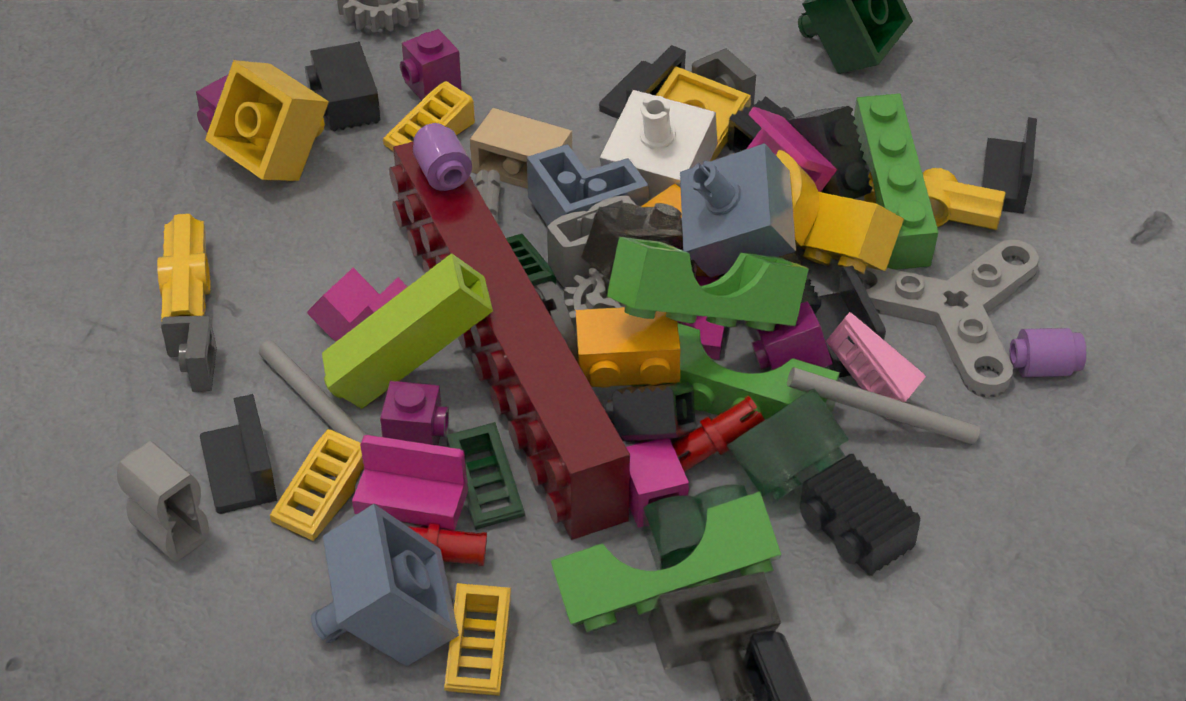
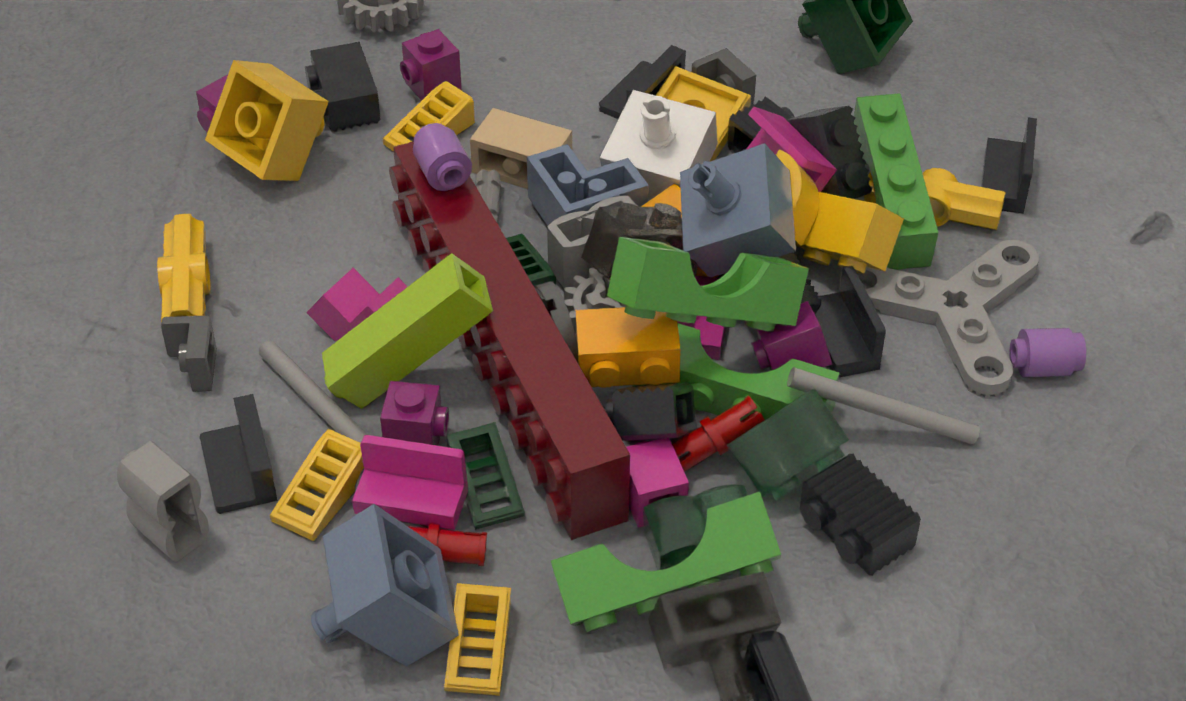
bright pink slope [826,312,926,419] -> none

